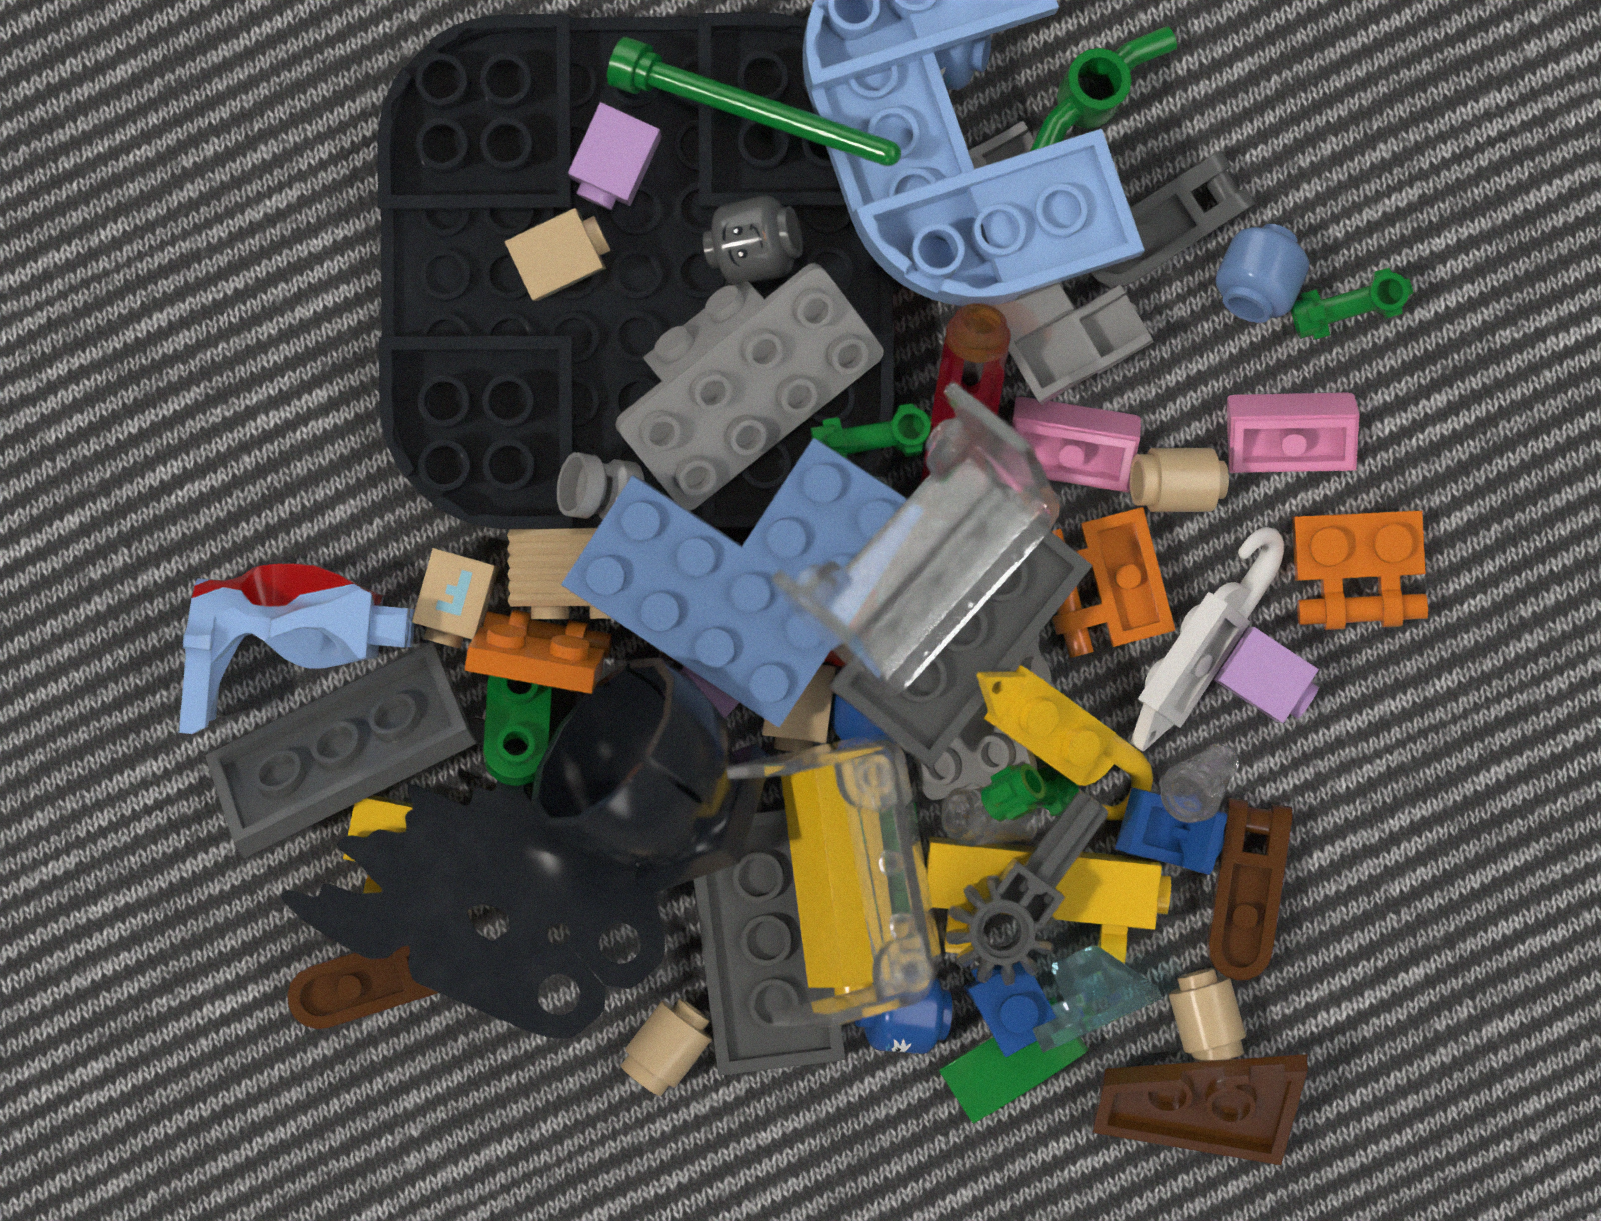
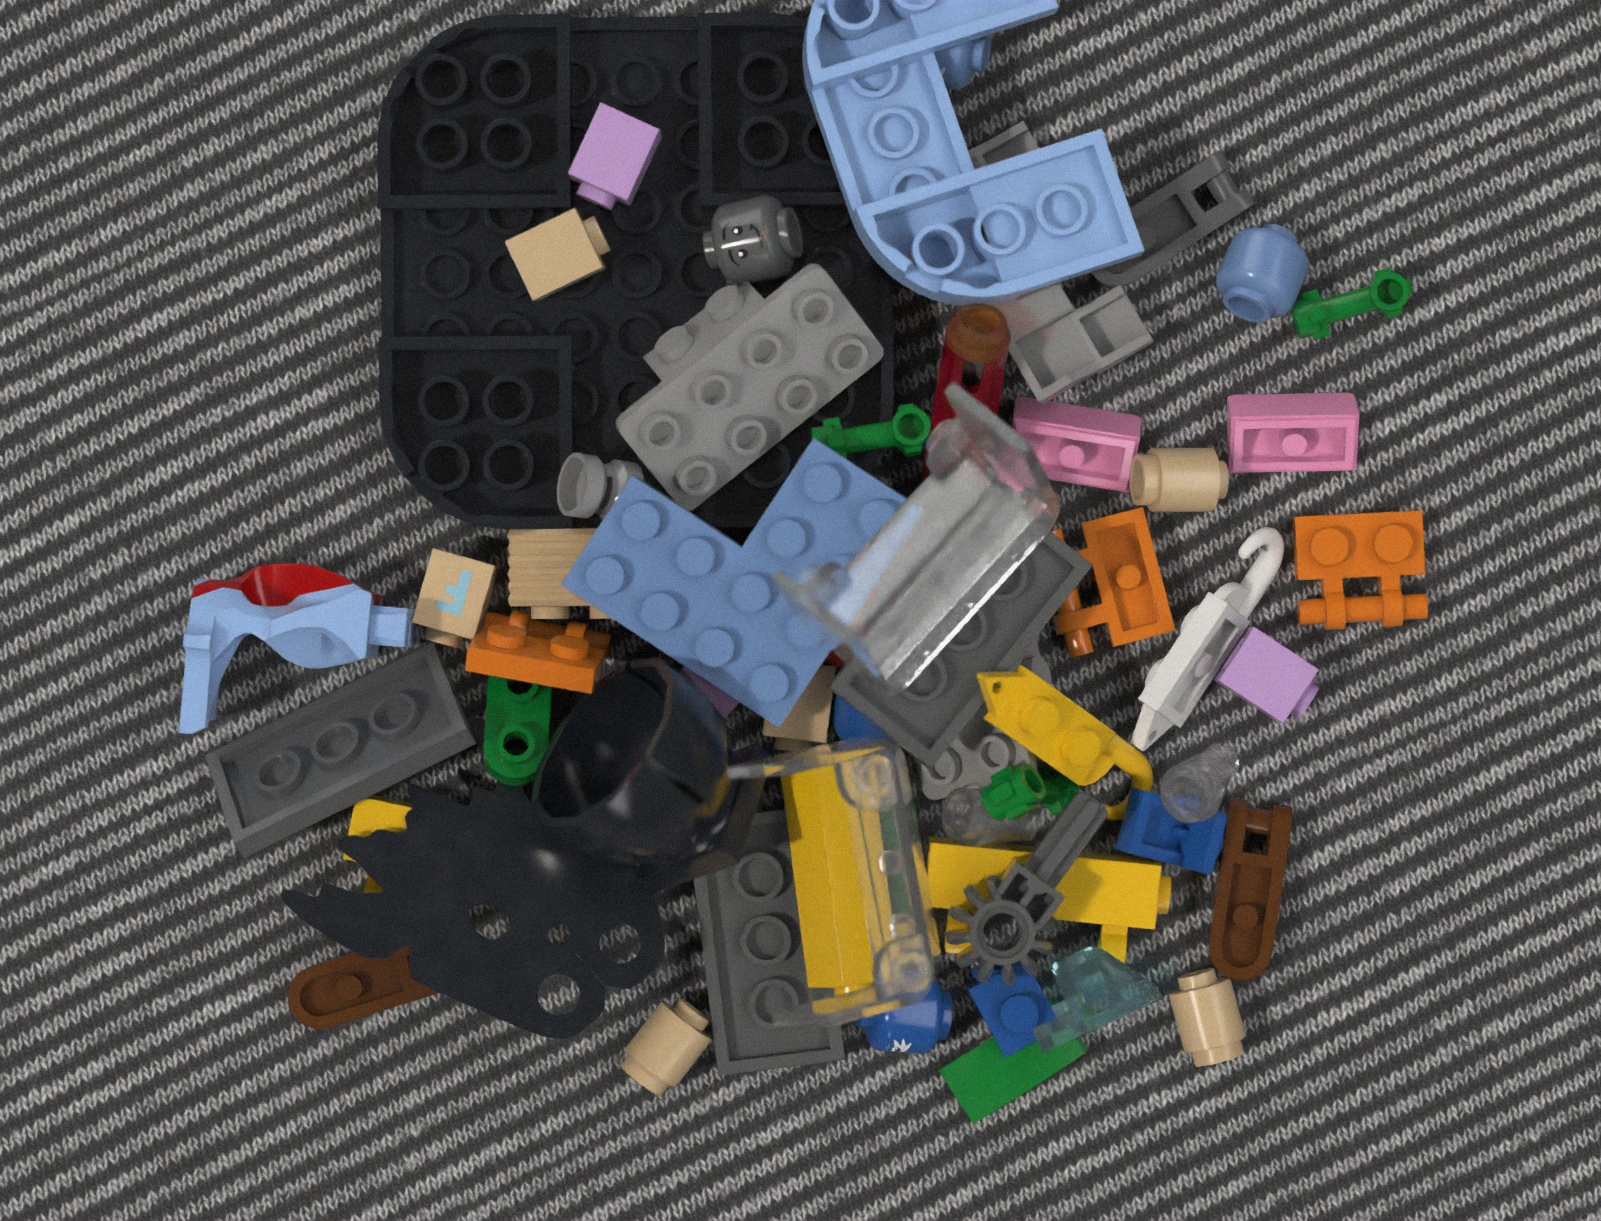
green piece [607,37,901,166] -> none
green piece [1029,26,1177,152] -> none
reddish brown wing [1093,1054,1308,1165] -> none

